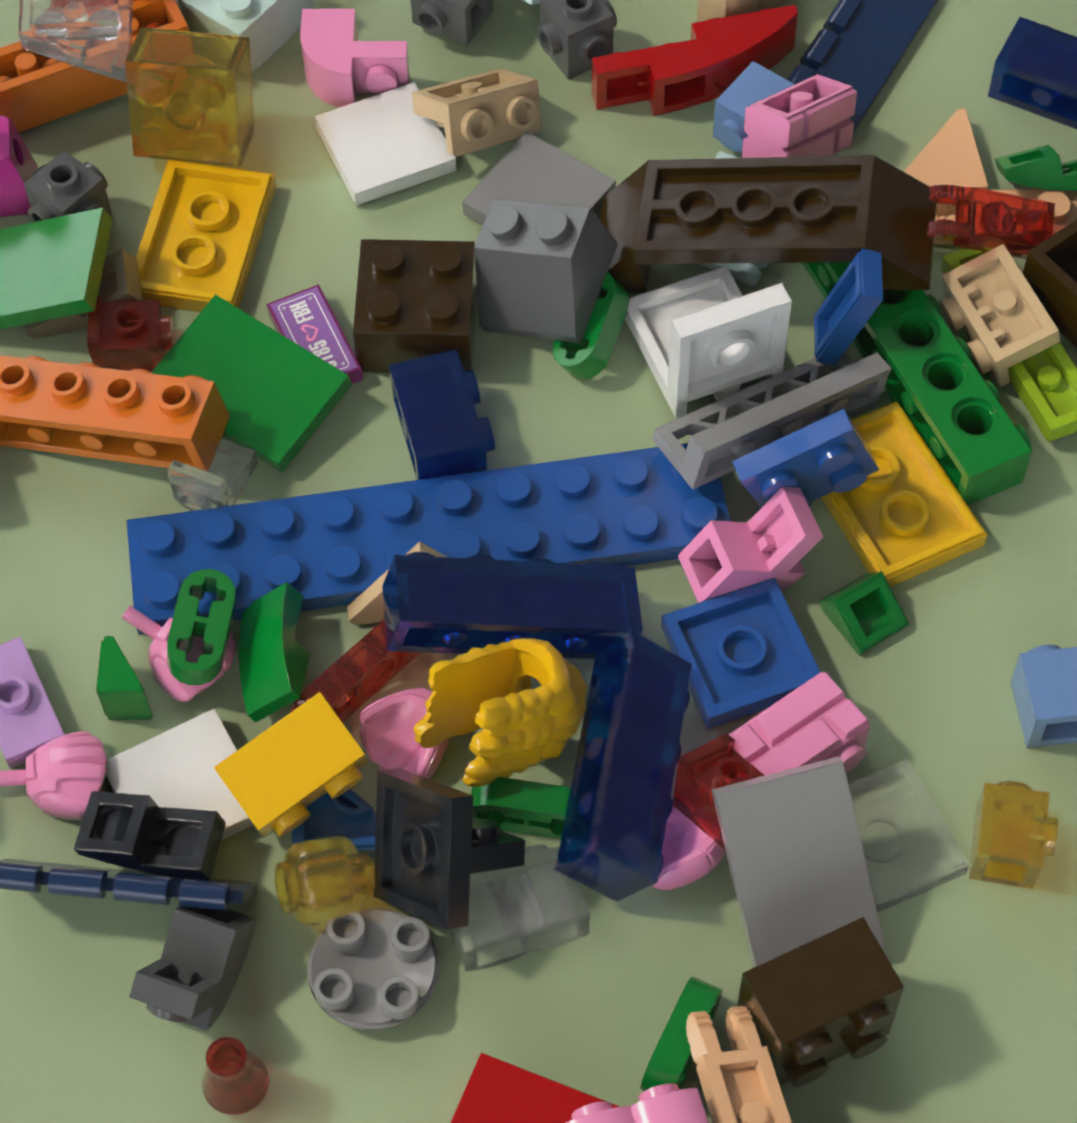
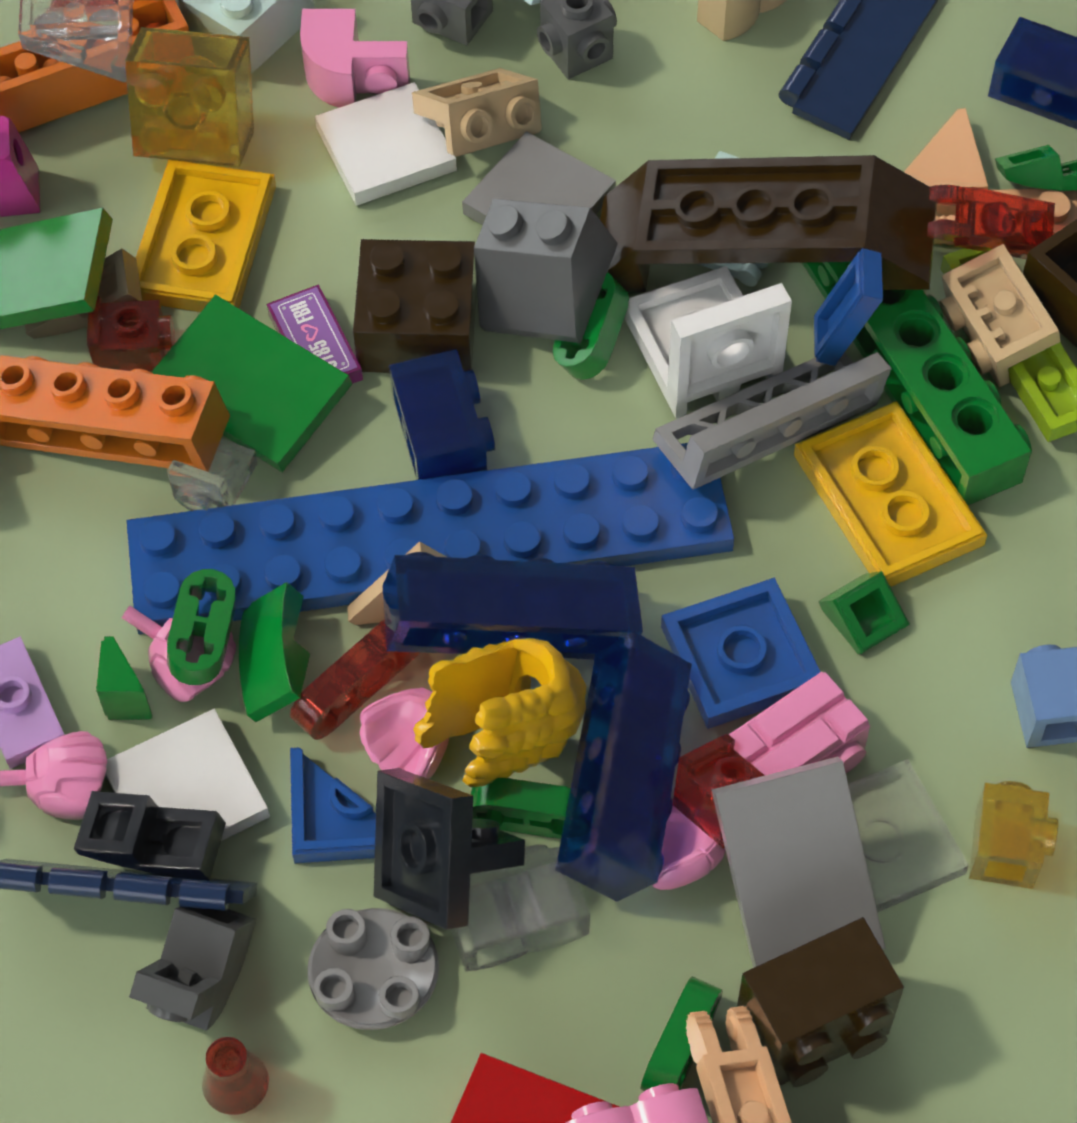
dark grey brick [23,150,113,222] -> none
yellow brick [213,692,368,837] -> none
clear yellow head [275,836,375,926] -> none
red slope [592,5,798,116] -> none
bright pink brick [678,486,823,603] -> none
medium blue brick [713,61,795,153] -> none
blue plate [732,409,879,508] -> none
bright pink brick [742,74,857,158] -> none

